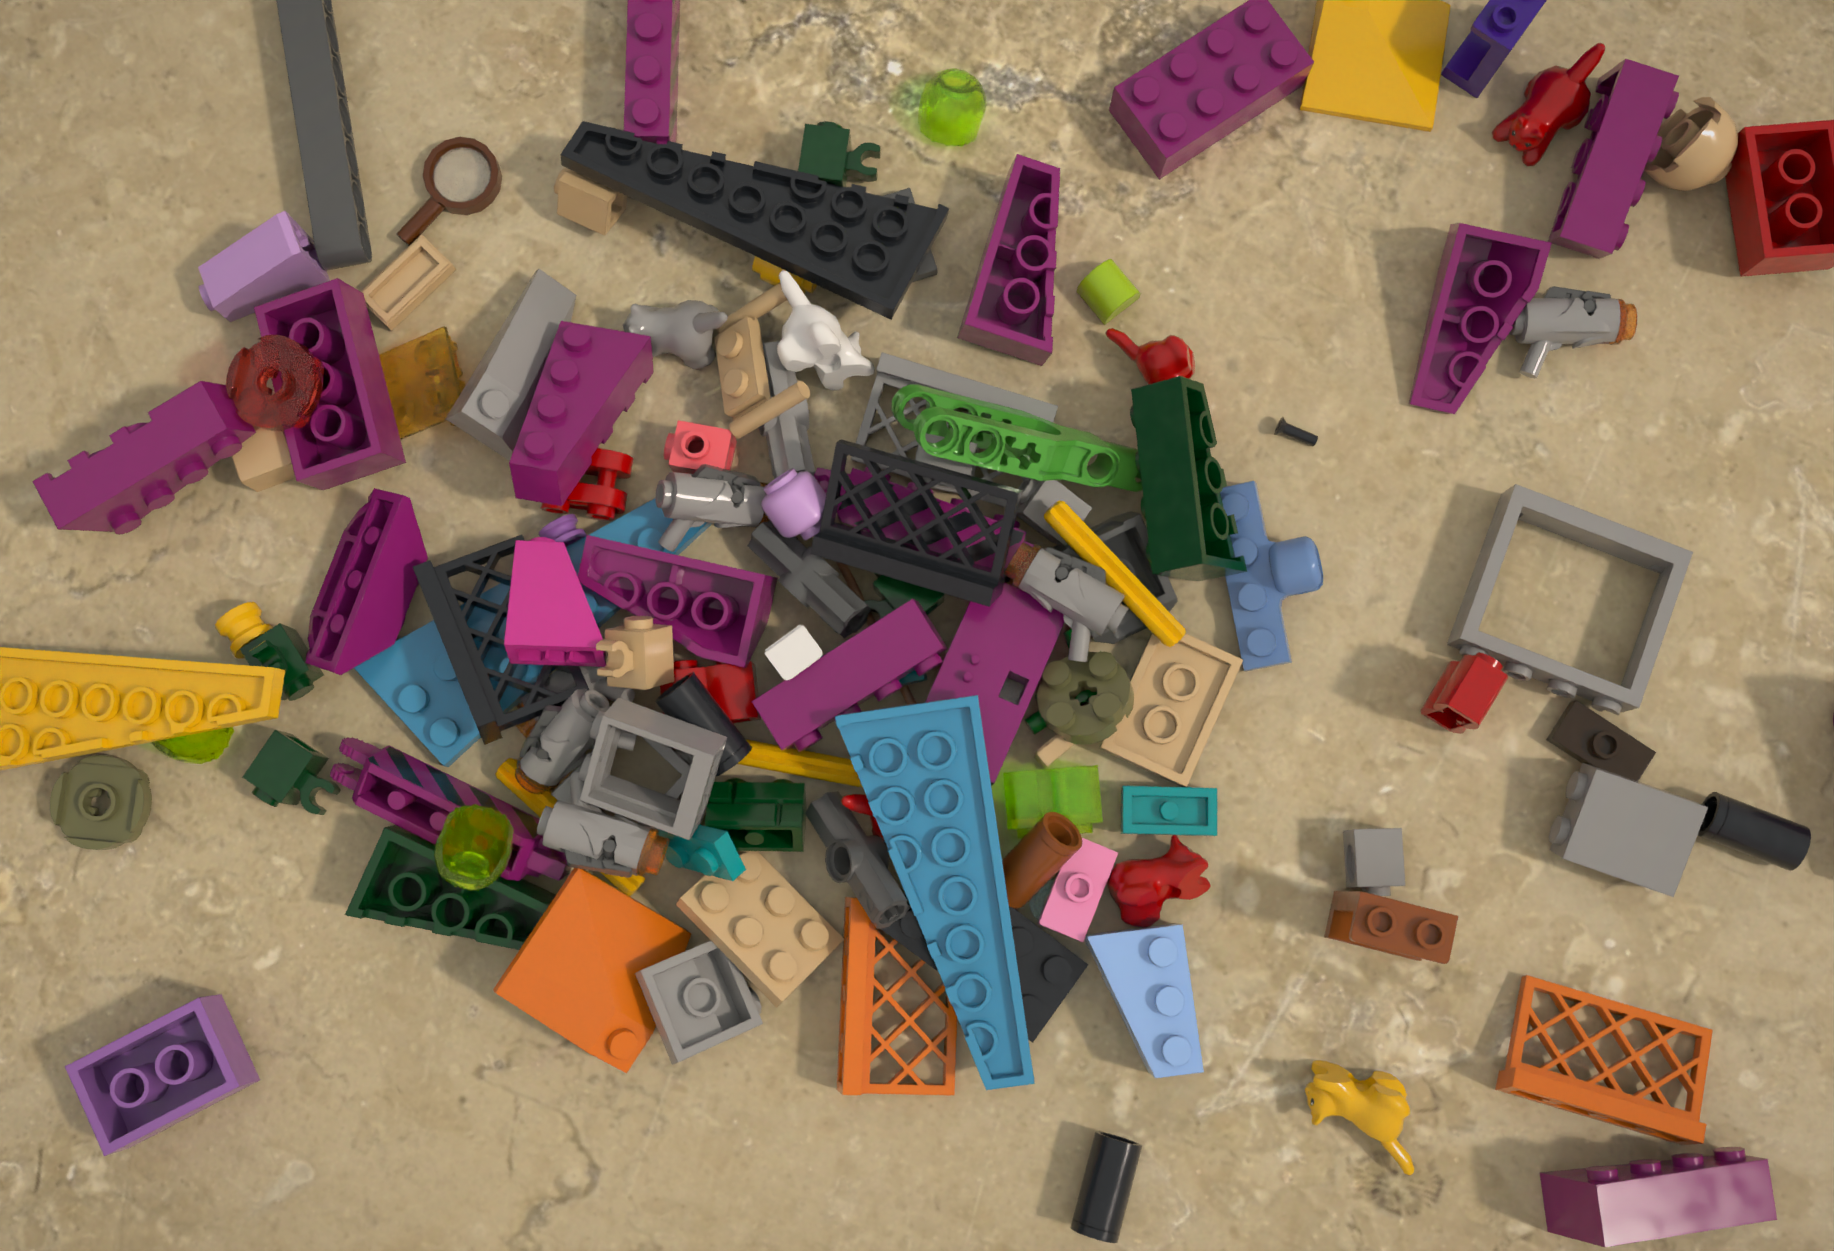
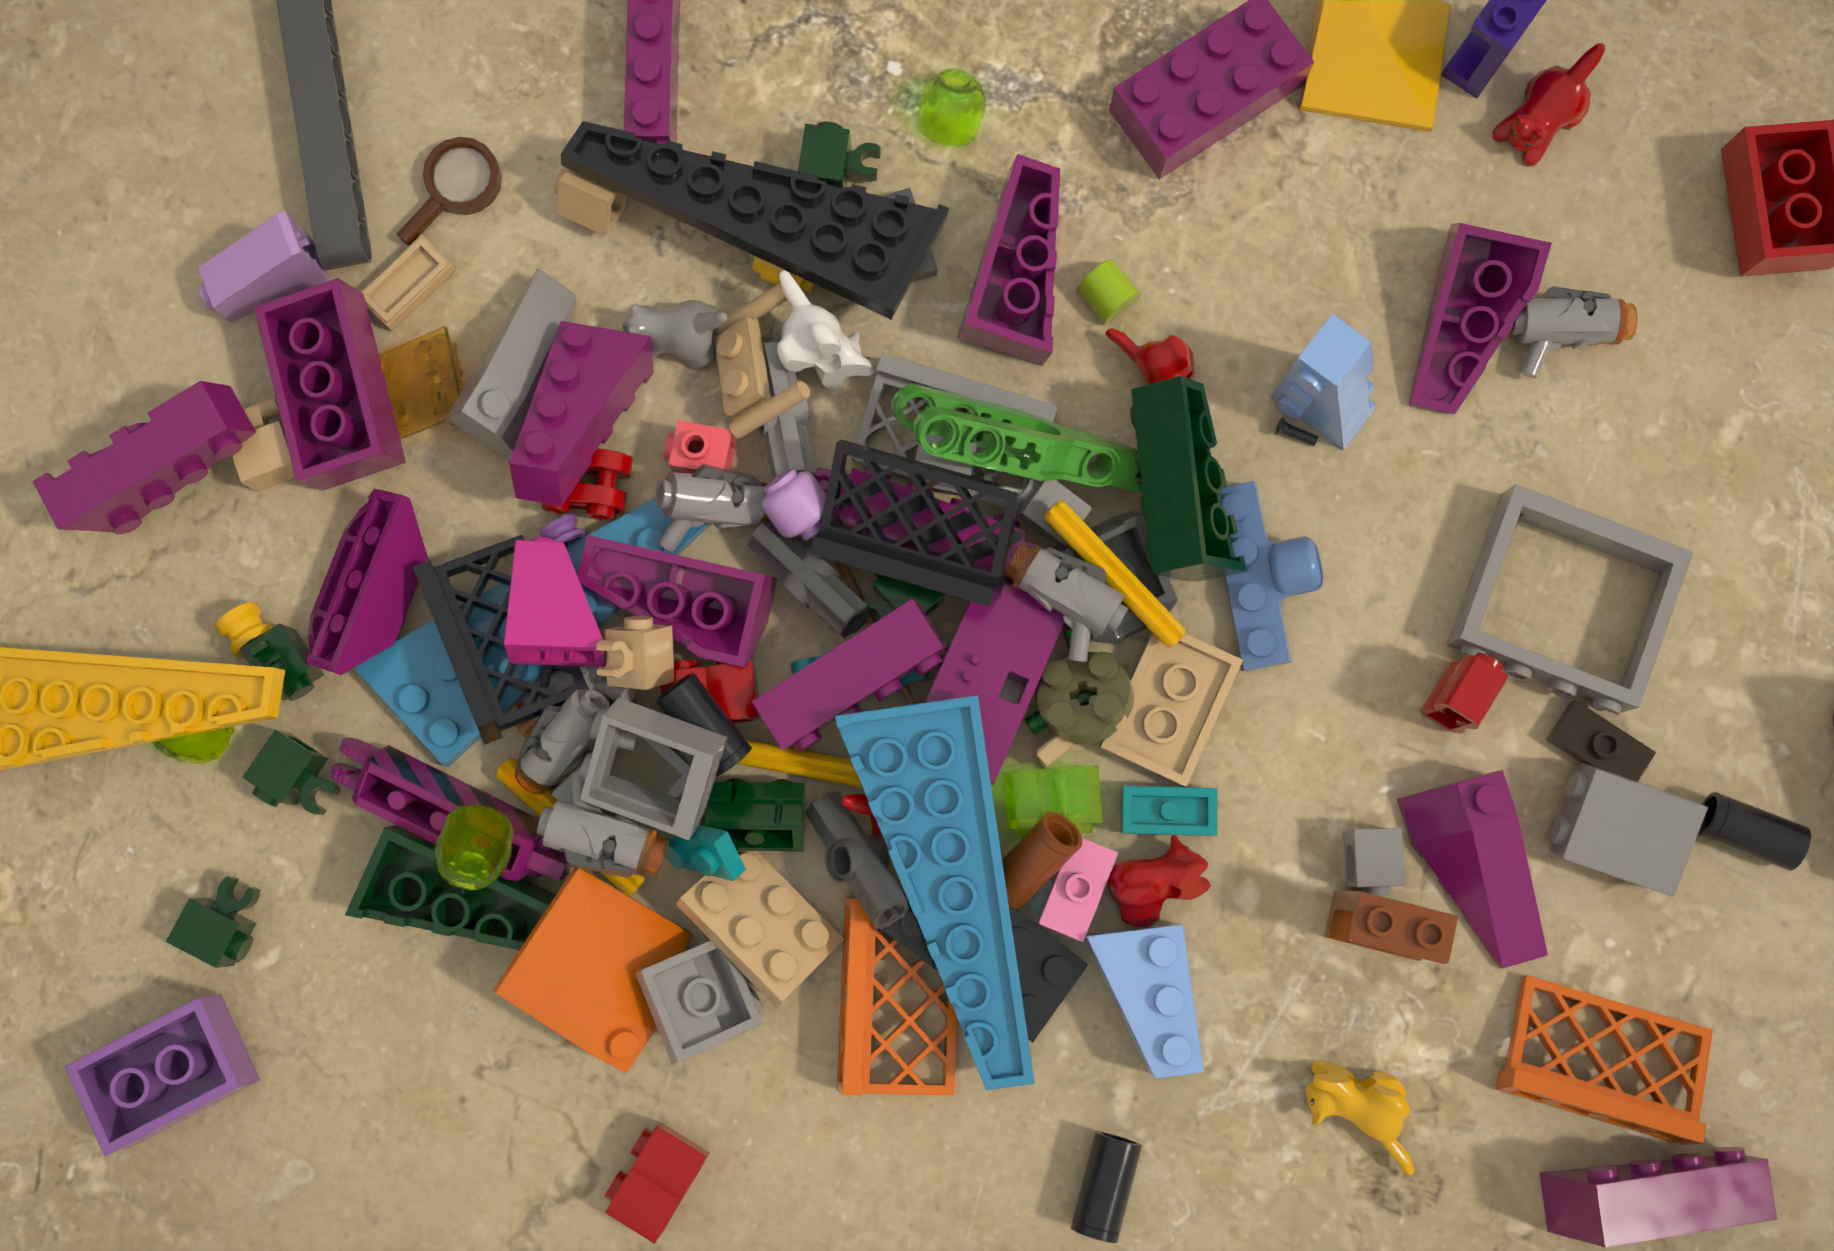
olive plate [50,755,152,850] -> none
clear red plate [226,335,324,431] -> none
white slope [764,625,823,681] -> none
magenta wedge [1548,59,1679,259] -> none
tan cylinder [1644,97,1738,191] -> none
none -> dark green brick [166,876,260,968]
none -> red brick [604,1122,710,1244]
none -> light blue wedge [1271,313,1375,451]
none -> magenta wedge [1397,770,1548,968]

